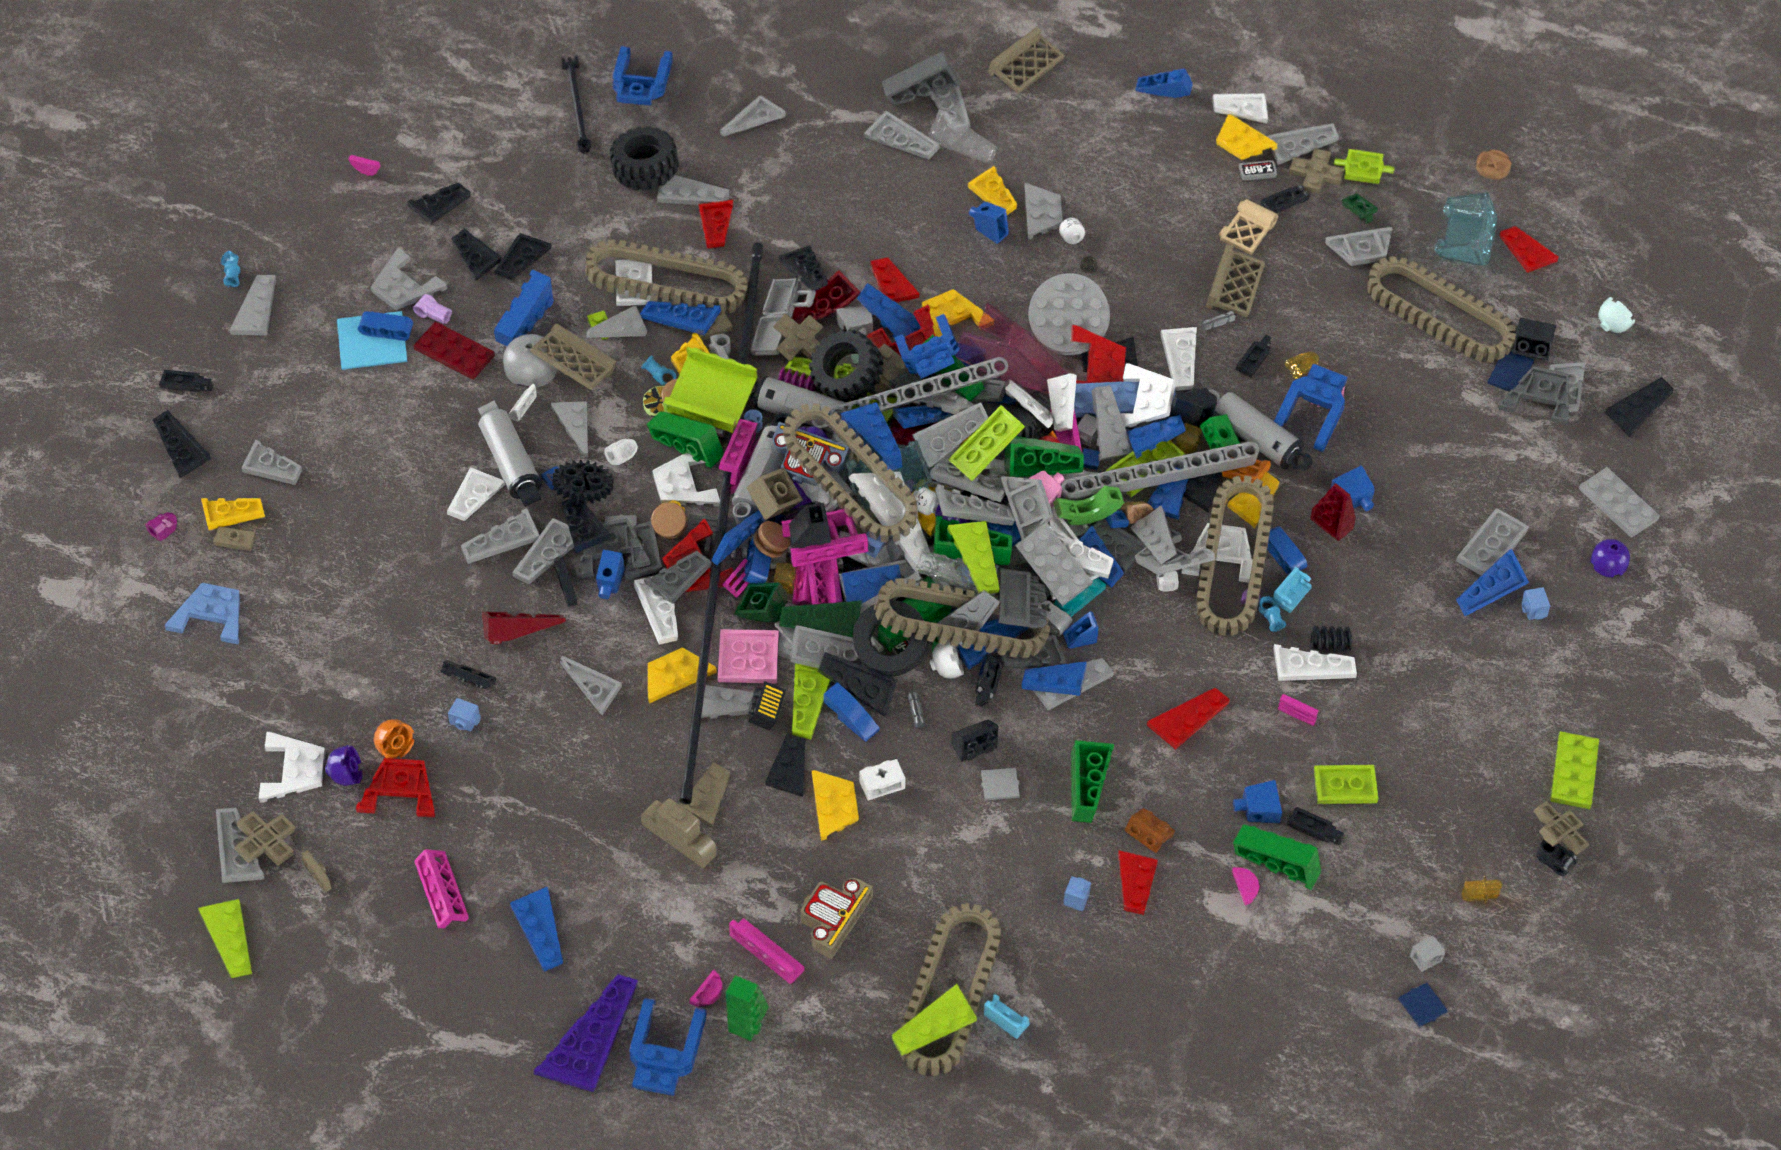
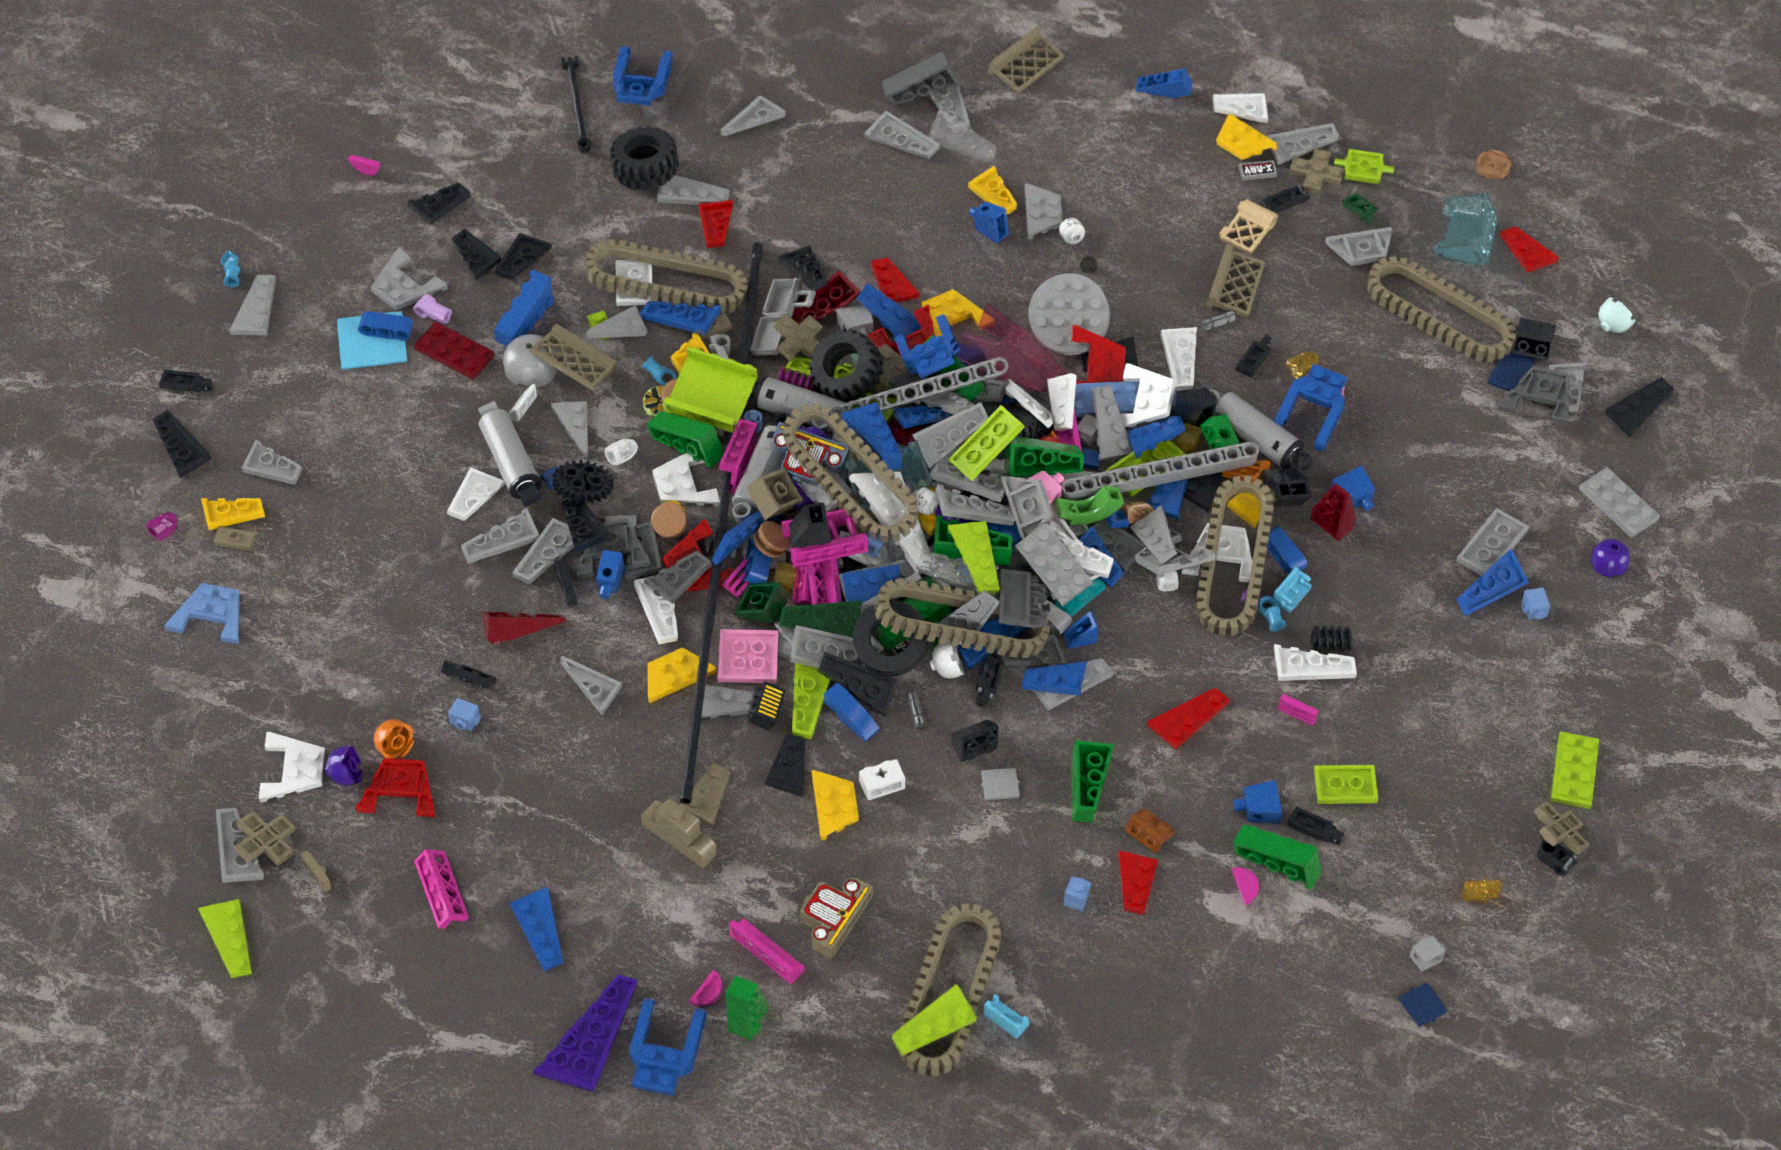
none -> black slope [1261,469,1312,507]

